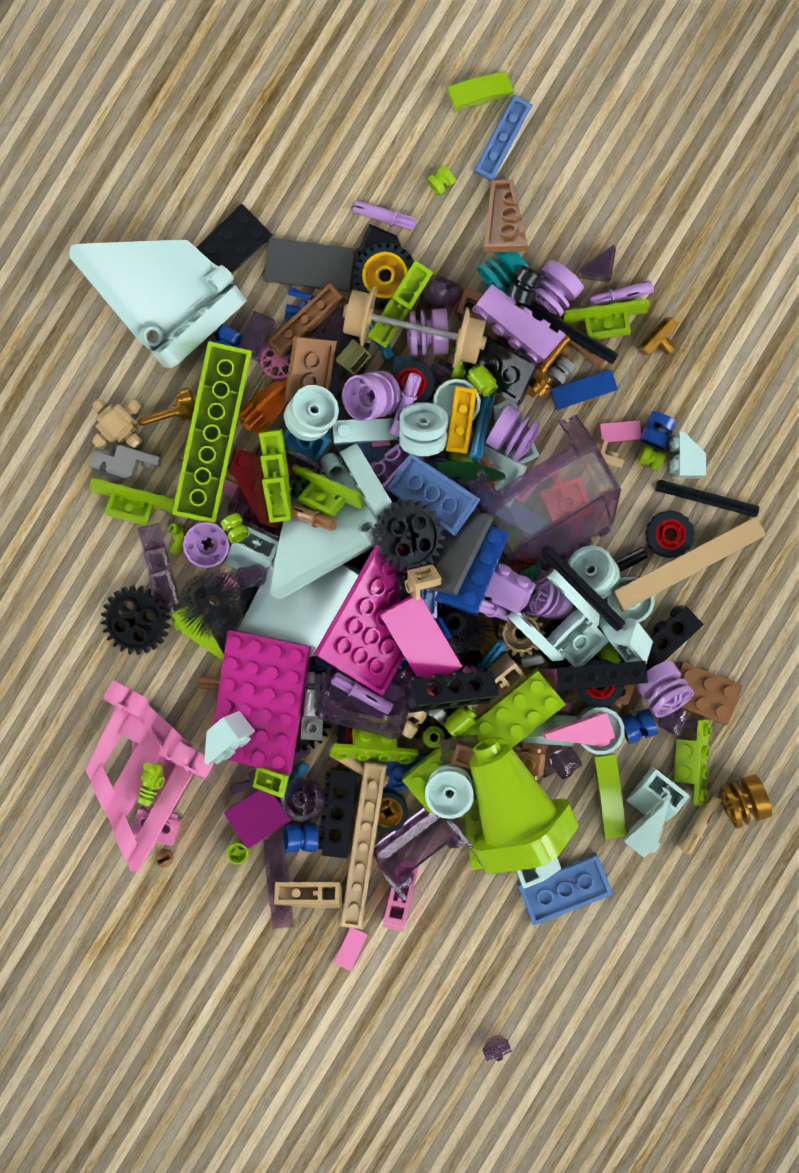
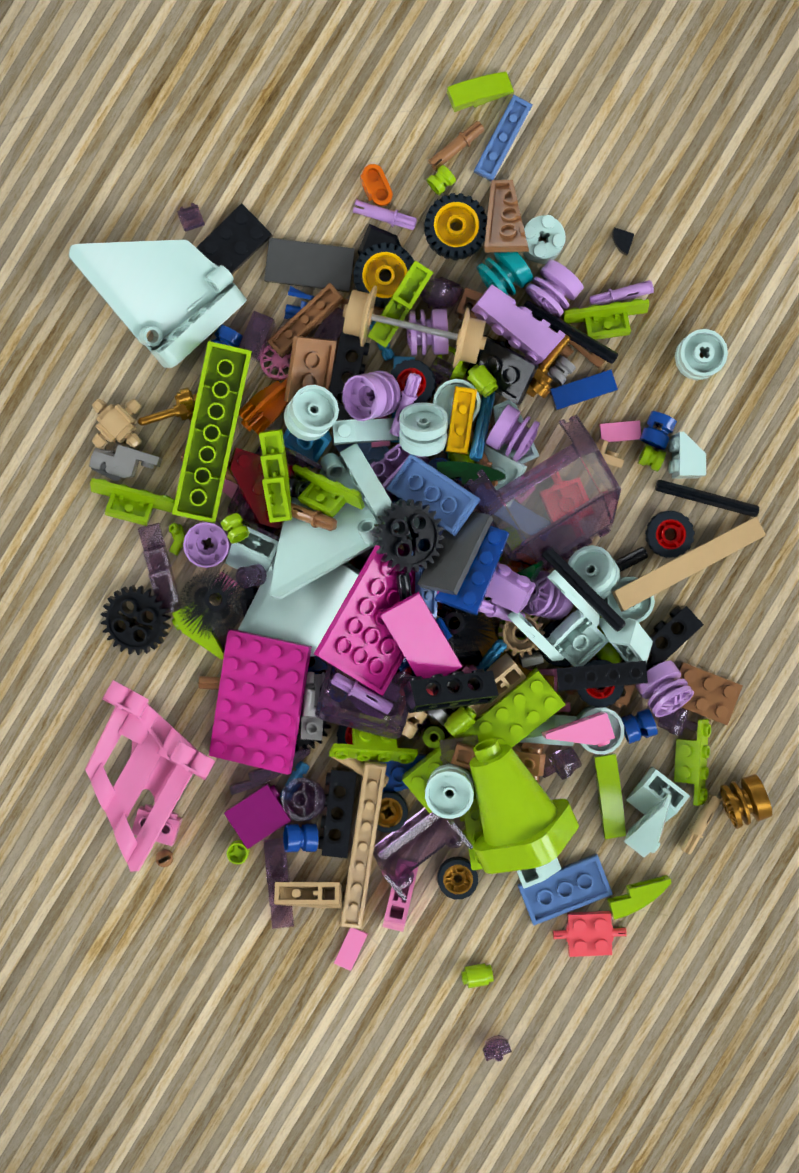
lime piece [137,762,165,806] -> none
light aqua slope [204,711,255,765] -> none
lime slope [252,767,290,798] -> none
olive piece [335,339,372,376] -> none
tan bracket [405,564,442,600] -> none
black wheel [506,265,544,305] -> none
clear purple slope [576,245,616,282] -> none
pearl gold tile [636,317,679,355] -> none
none -> clear purple tile [177,203,205,232]
none -> orange bracket [360,164,393,206]
none -> wheel [424,193,487,260]
none -> medium nougat axle [428,121,484,171]
none -> wheel [437,857,478,900]
none -> lime brick [461,963,494,989]
none -> light aqua brick [522,215,566,264]
none -> coral plate [553,911,627,957]
none -> lime slope [607,875,672,920]
none -> black tile [612,227,634,256]
none -> light aqua wheel [675,329,728,380]

